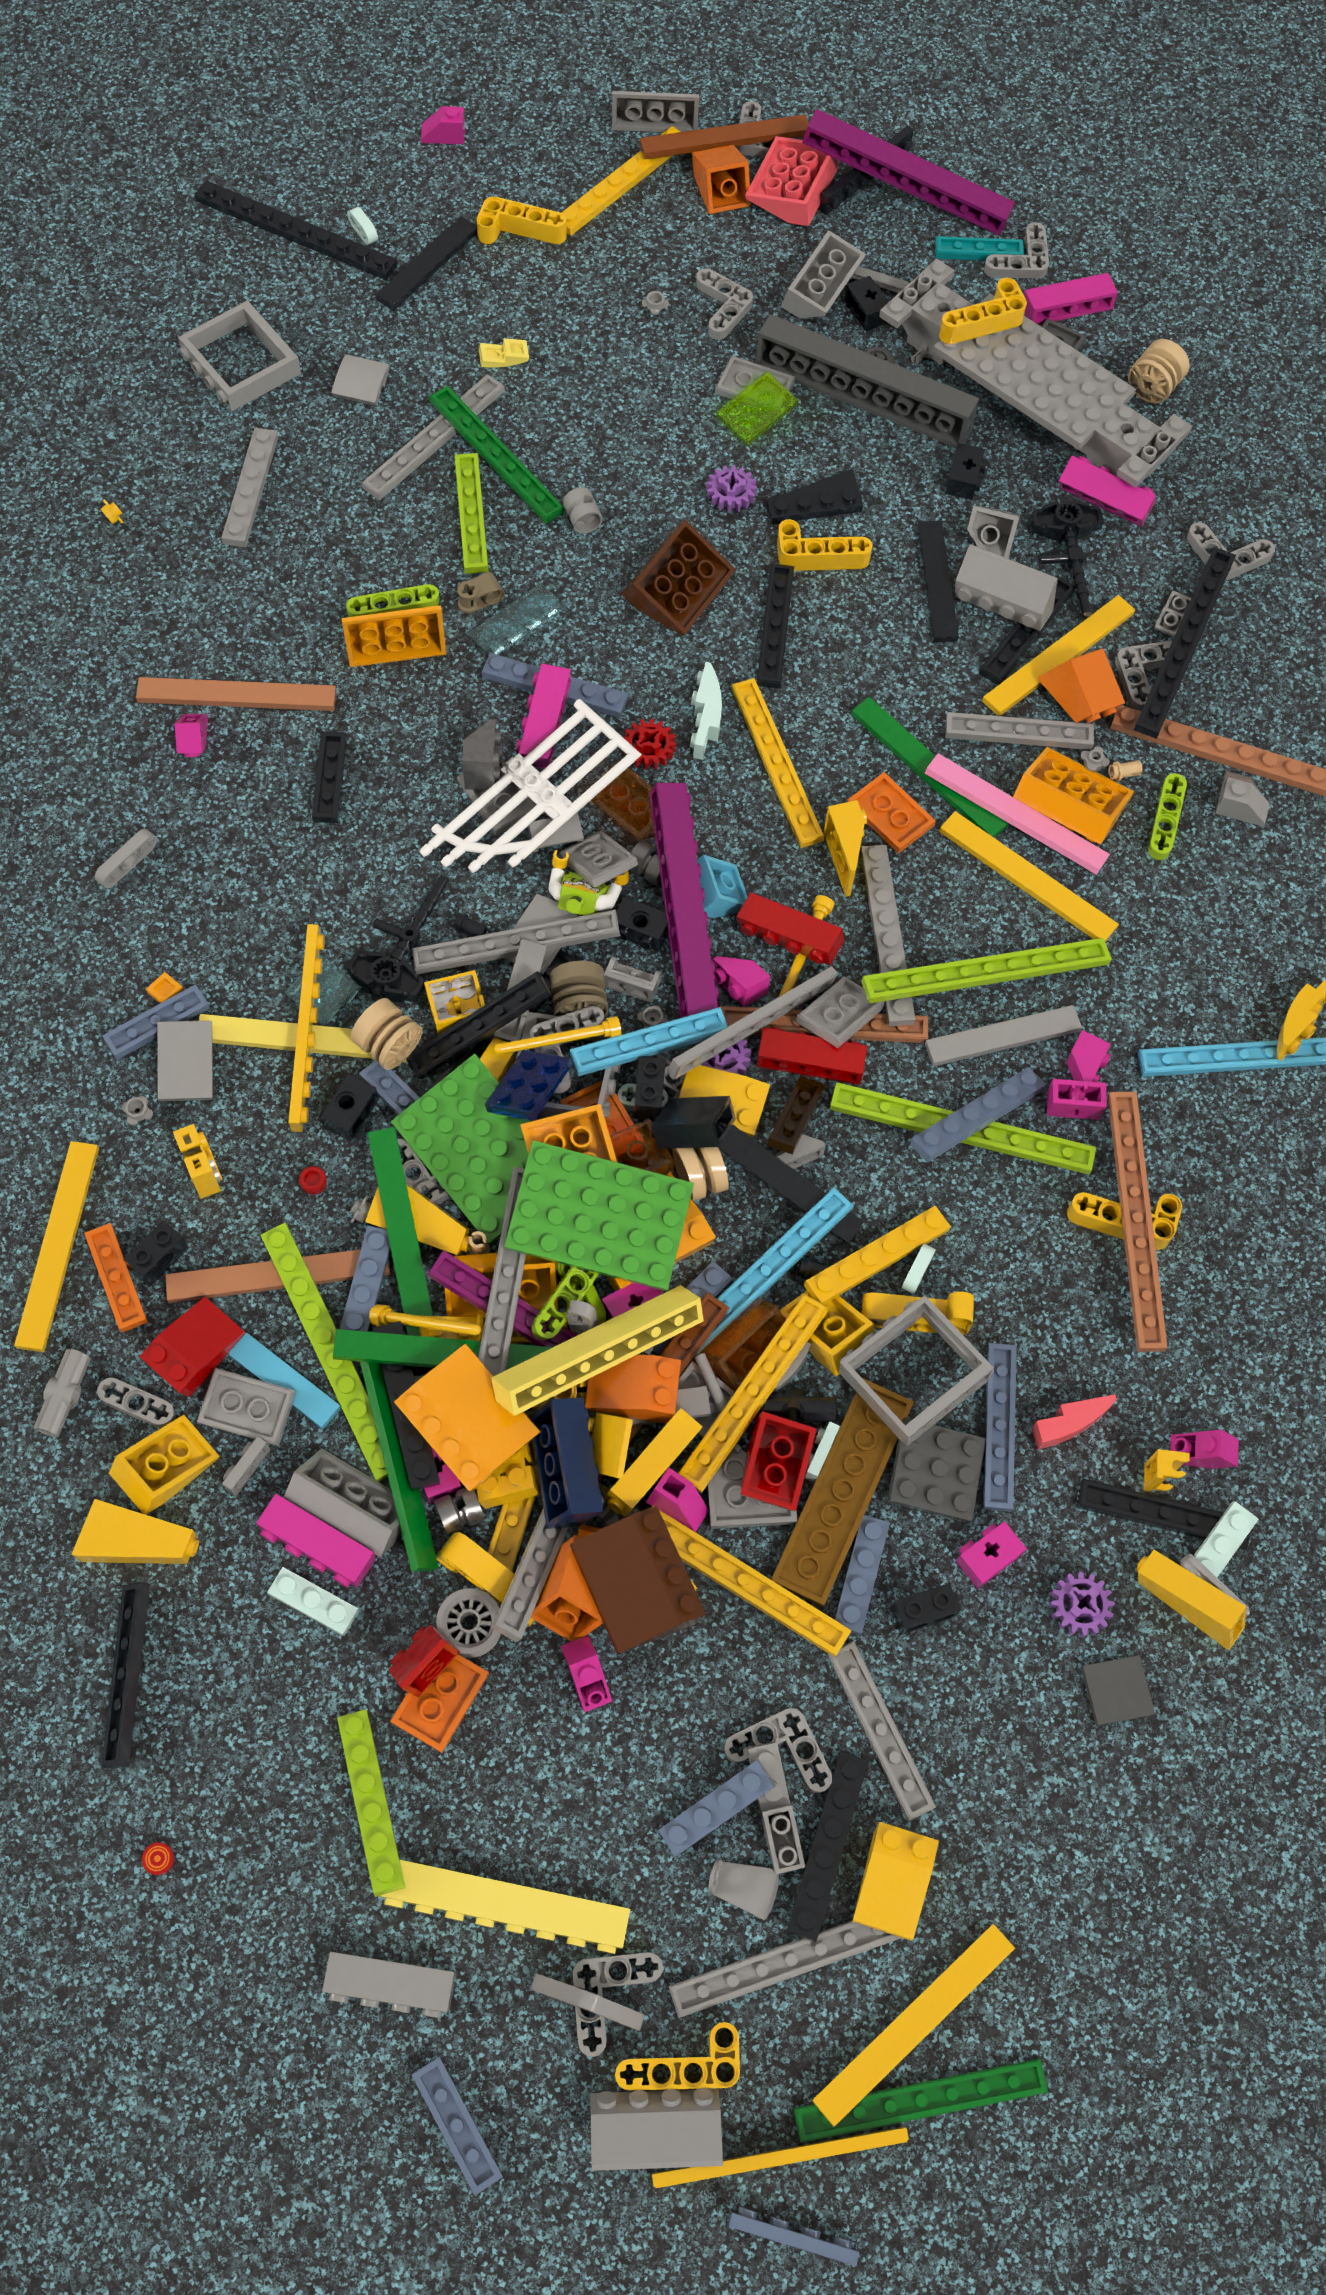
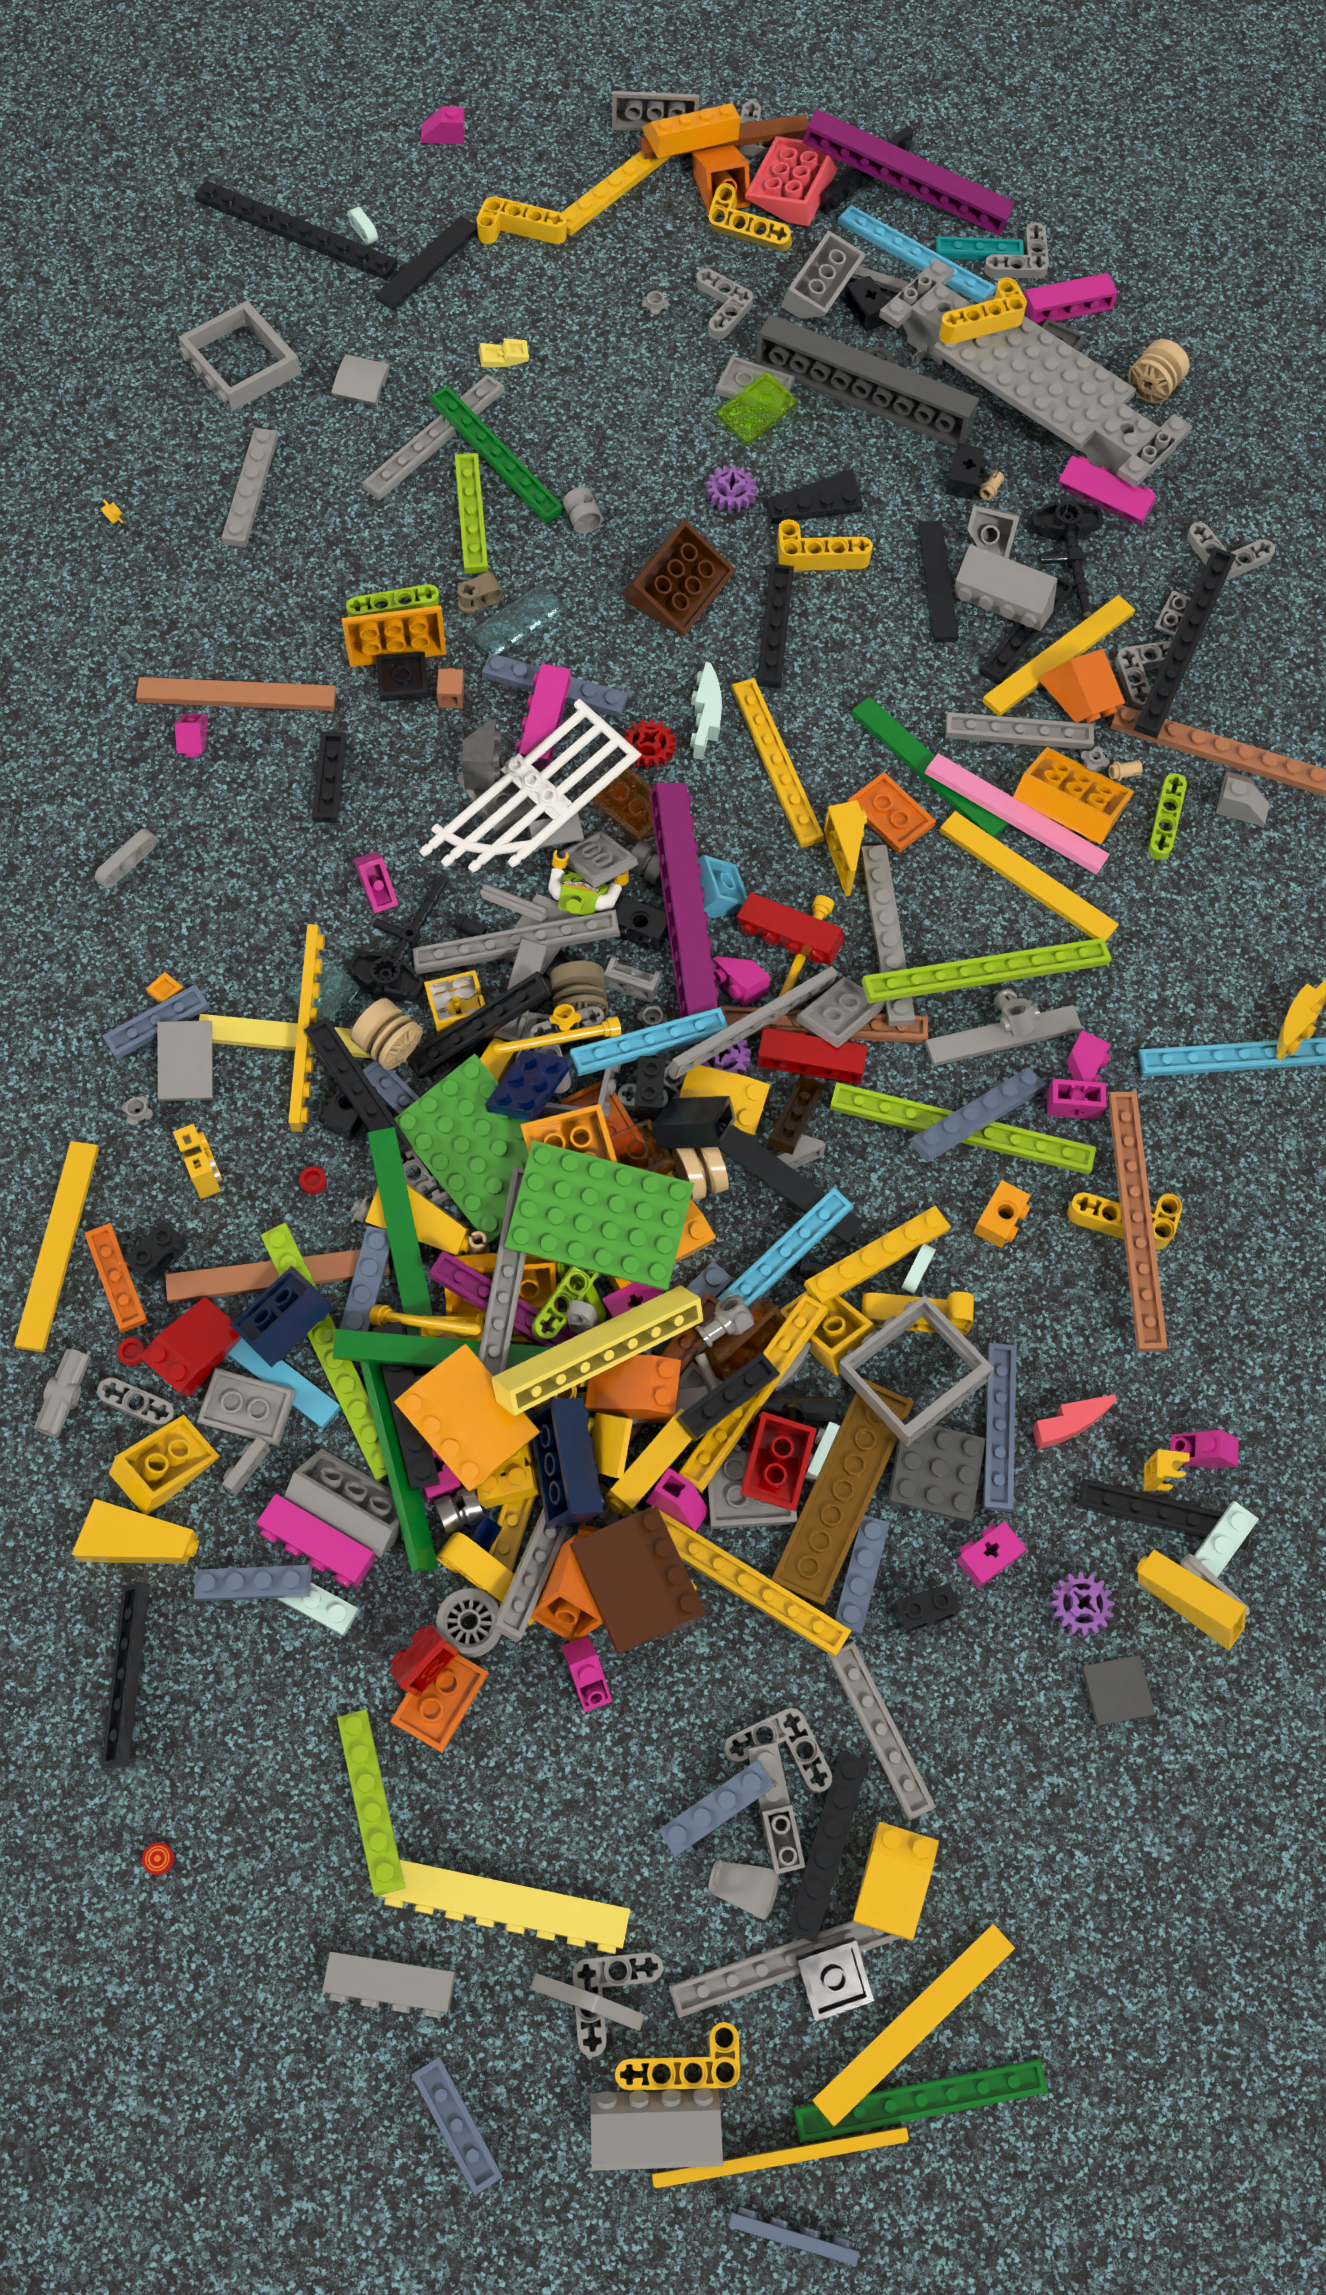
none -> red tile [117,1337,147,1366]
none -> sand blue plate [194,1565,312,1601]
none -> dark blue slope [230,1266,334,1368]
none -> black tile [304,1017,412,1155]
none -> dark pink slope [353,851,399,913]
none -> black plate [376,652,429,702]
none -> nougat brick [437,668,465,709]
none -> clear blue slope [471,1516,503,1553]
none -> light grey axle [480,884,549,922]
none -> yellow plate [549,1004,582,1031]
none -> light orange slope [642,103,740,159]
none -> black plate [676,1352,780,1442]
none -> light grey connector [695,1293,754,1348]
none -> yellow beam [708,183,792,252]
none -> plate [795,1937,874,2022]
none -> medium azure tile [838,205,996,303]
none -> light orange brick [973,1180,1031,1248]
none -> tan pin [980,471,1004,500]
none -> light grey connector [994,989,1041,1037]

